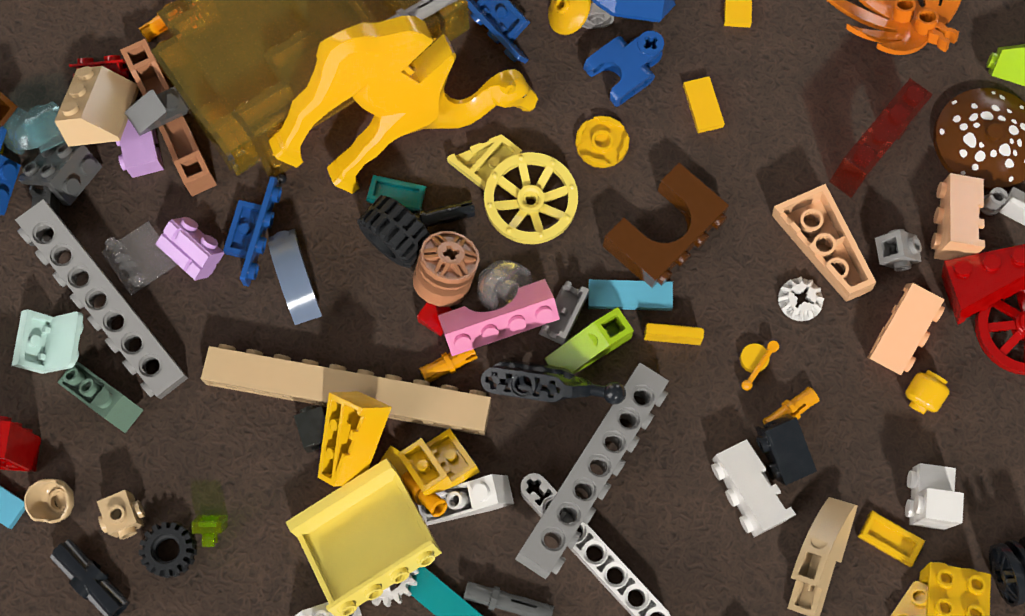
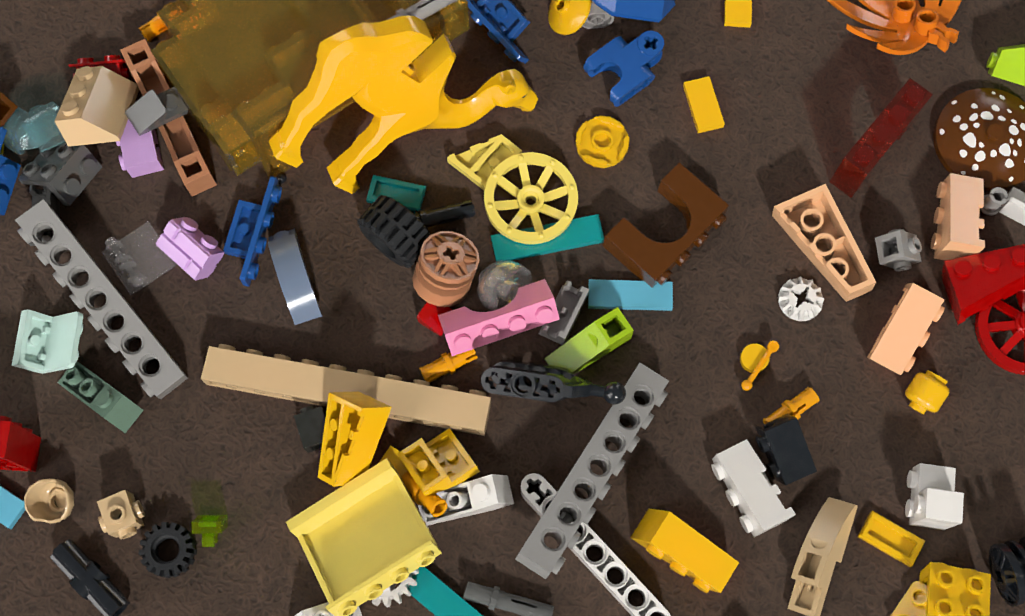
yellow tile [644,323,704,345] -> none
none -> teal tile [491,214,604,264]
none -> yellow wedge [630,509,739,593]

